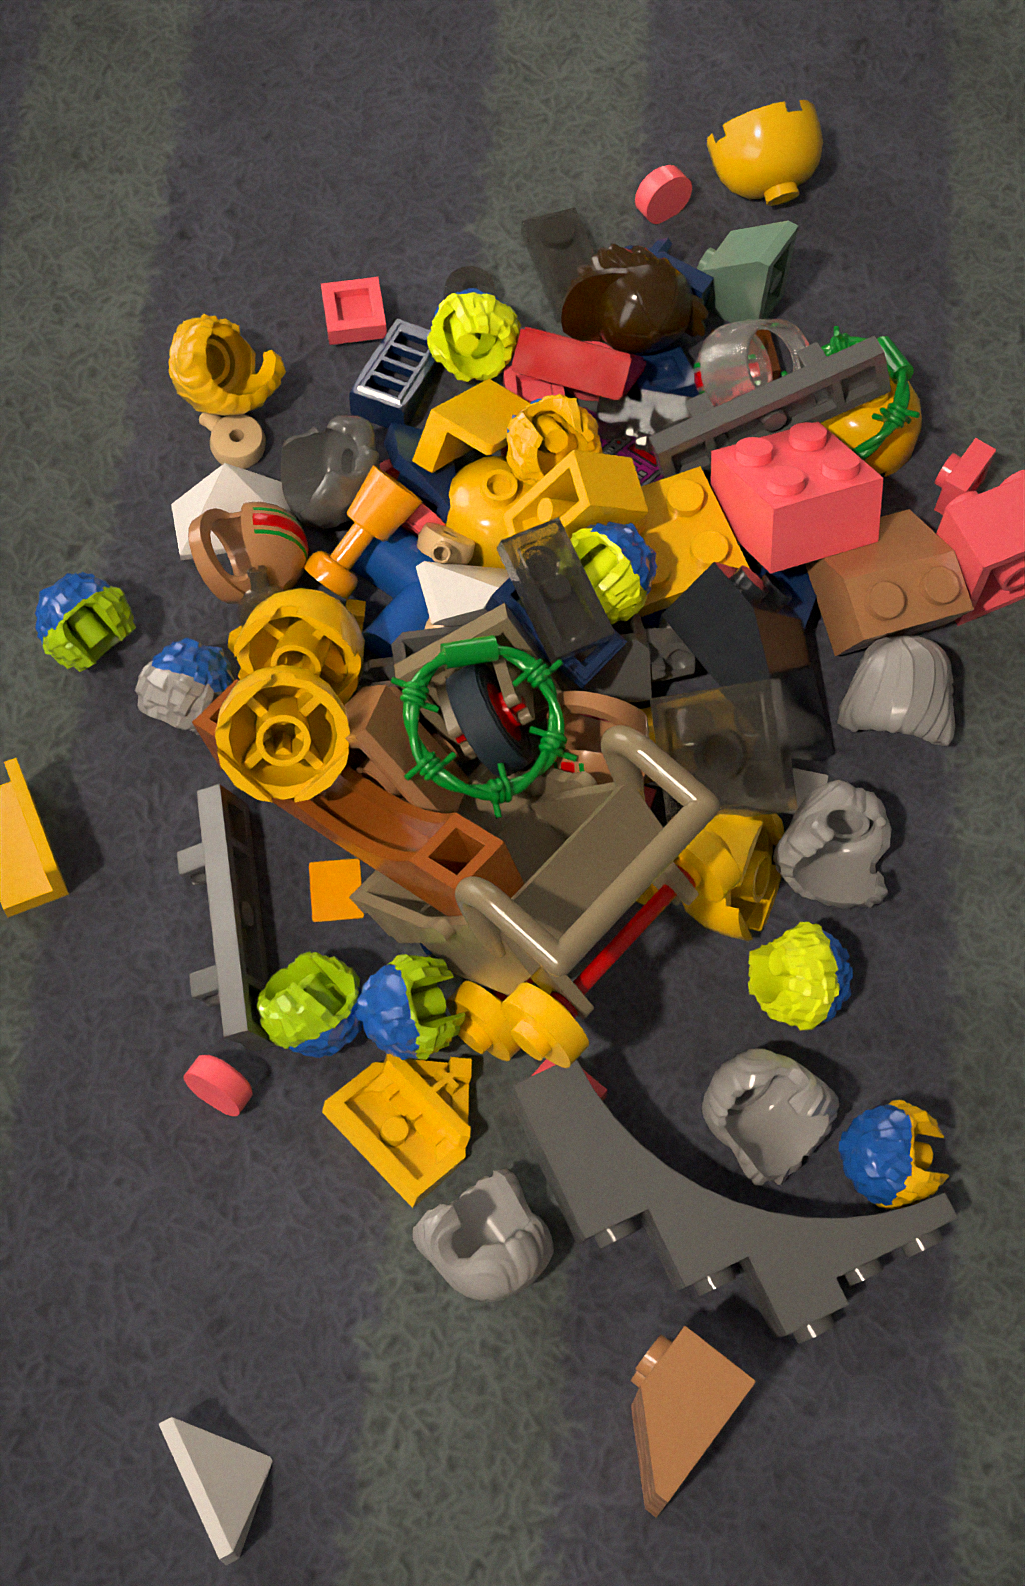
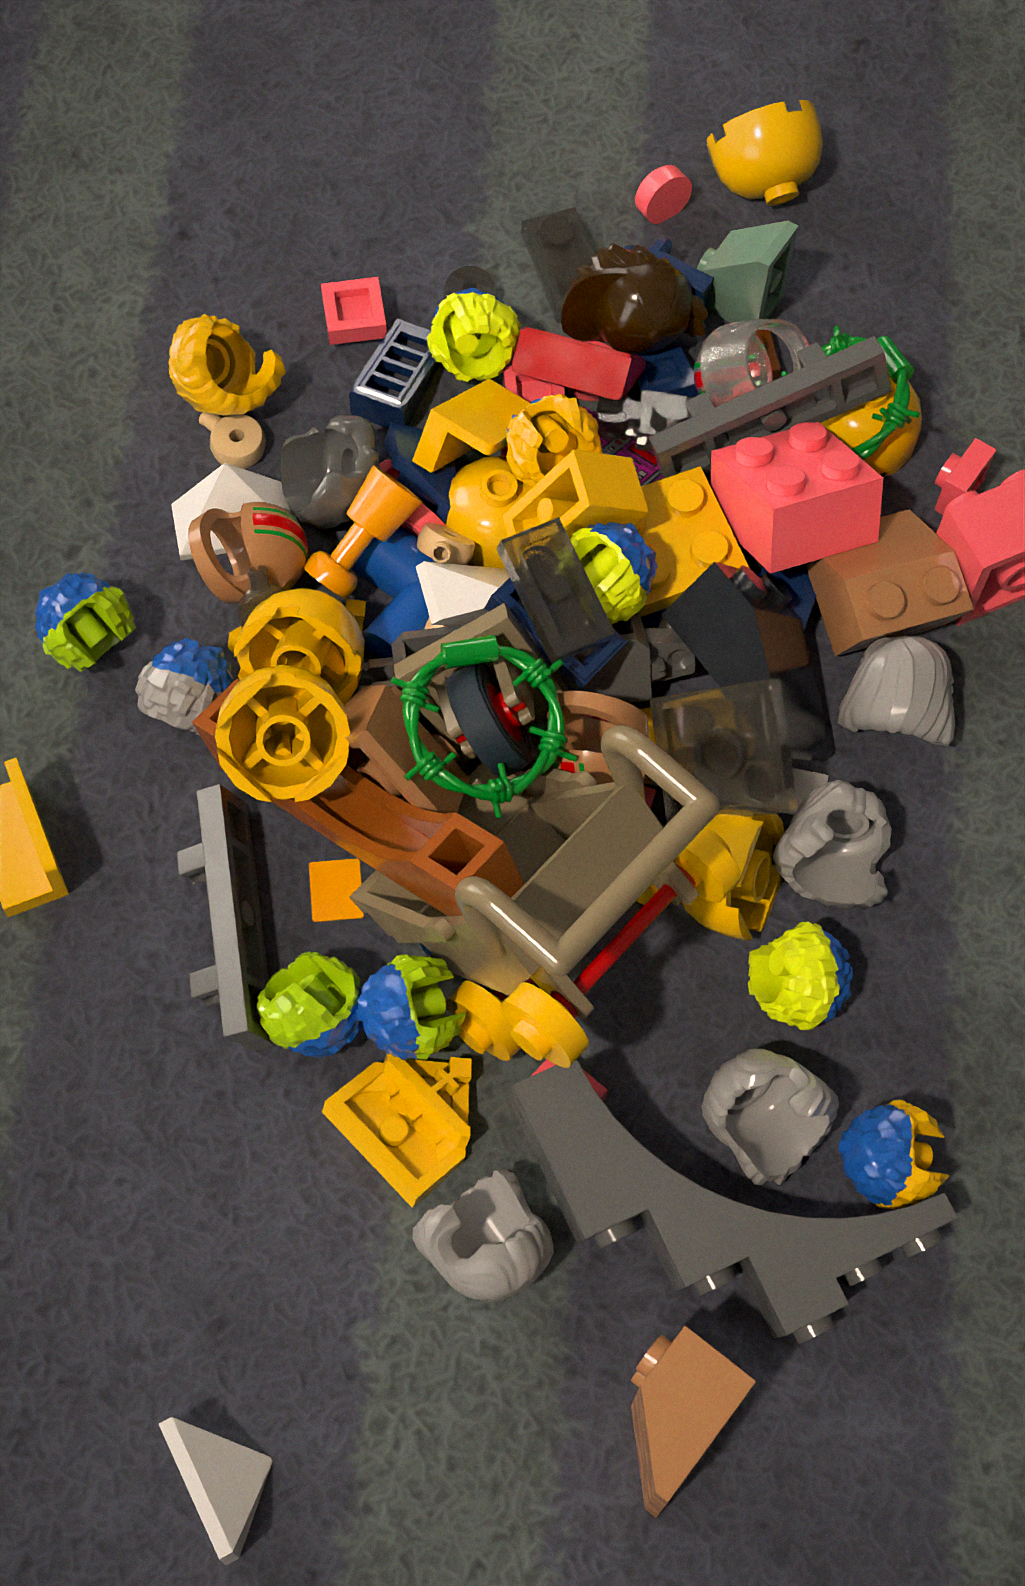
coral tile [184,1055,253,1116] -> none

